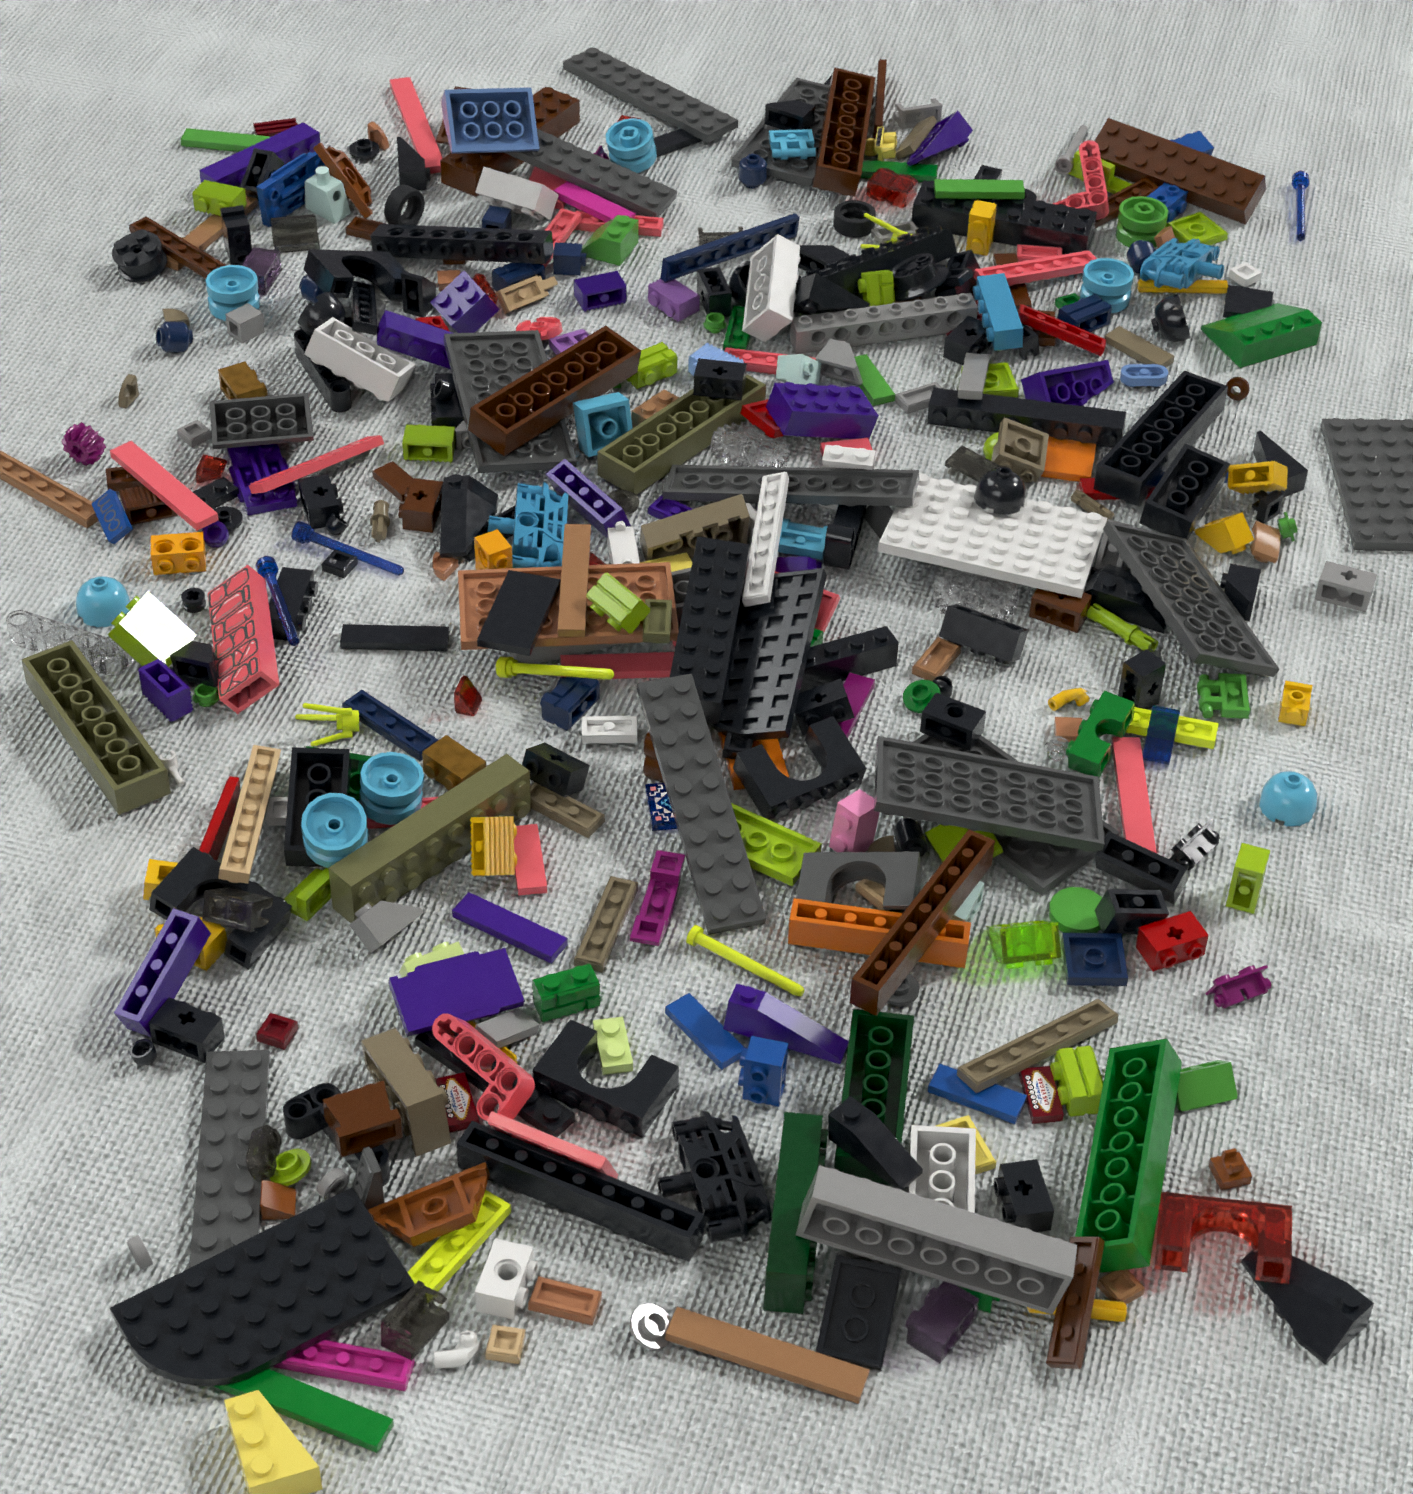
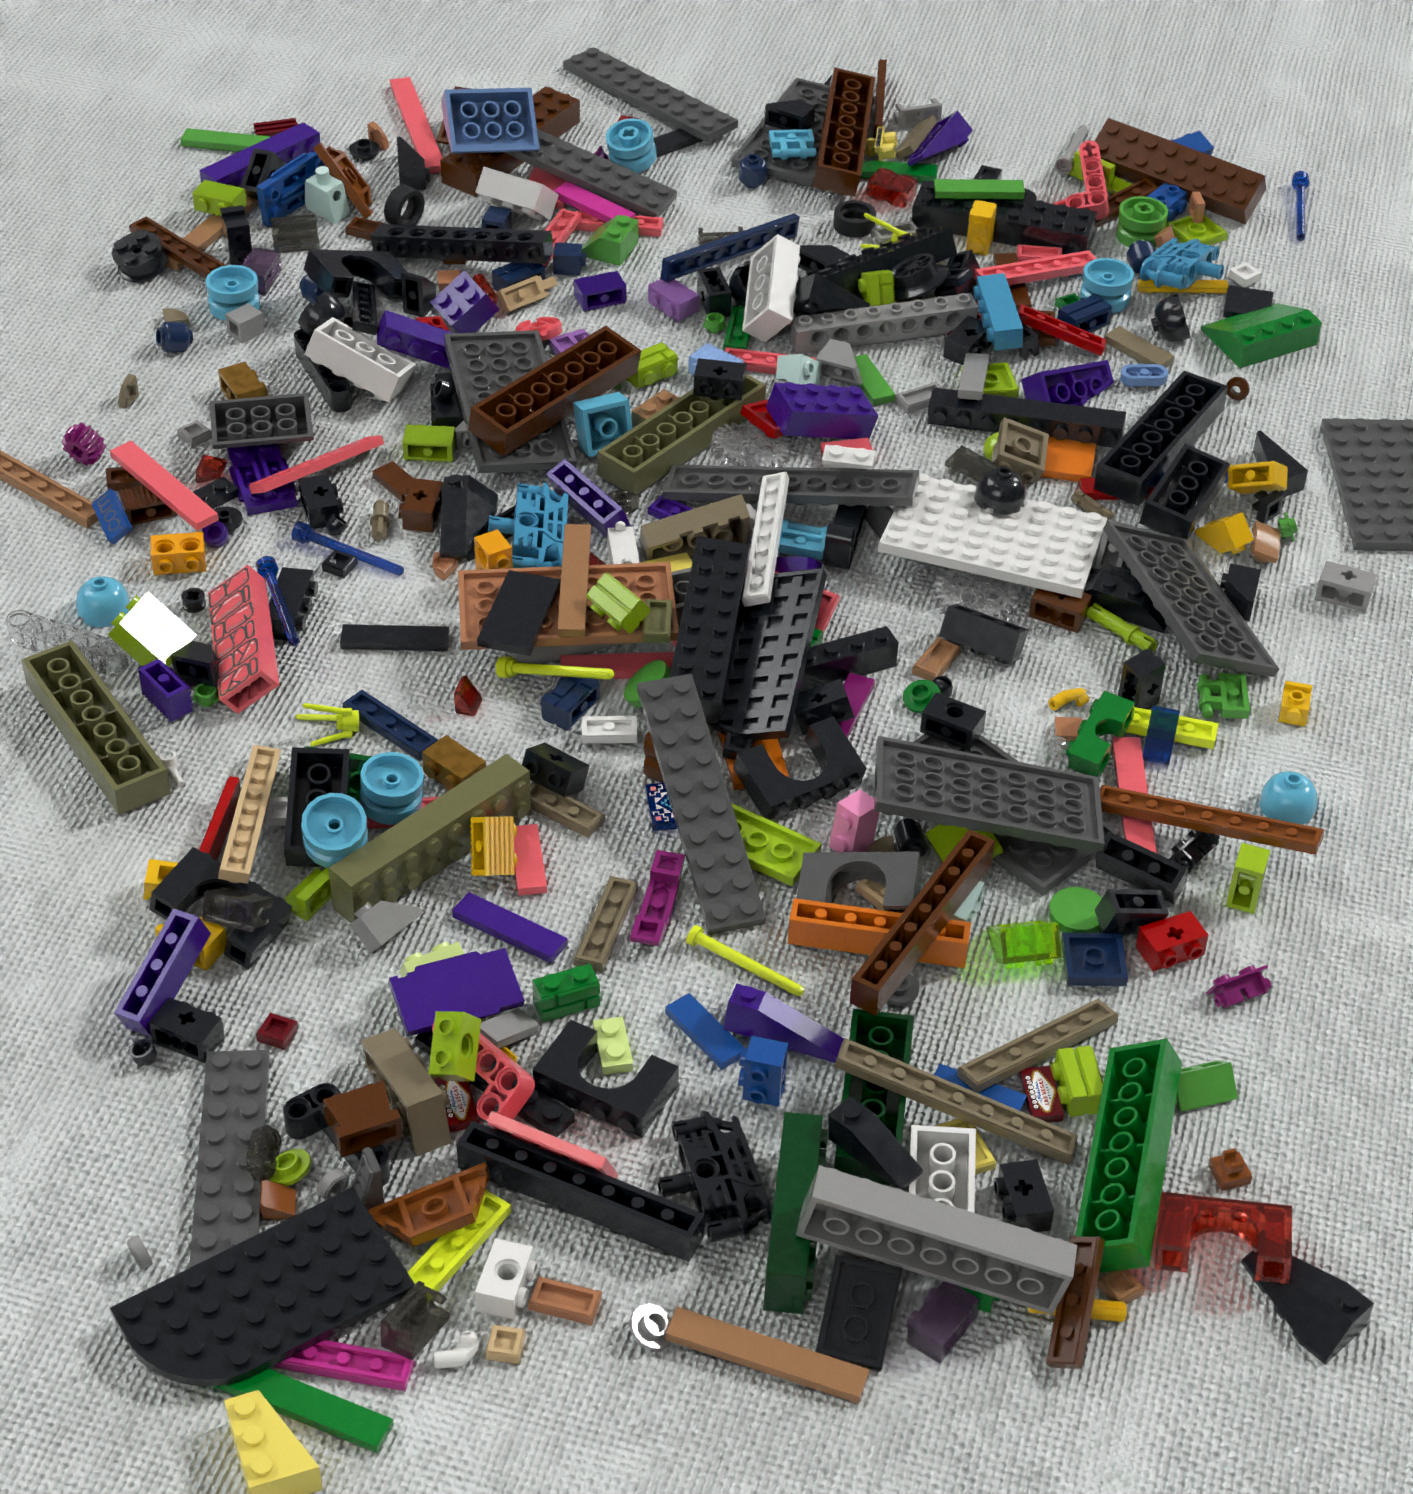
none -> lime brick [428,1011,481,1082]
none -> bright green tile [624,660,671,708]
none -> dark tan tile [834,1038,1078,1165]
none -> dark orange tile [1100,785,1324,855]
none -> nougat tile [1188,192,1205,223]

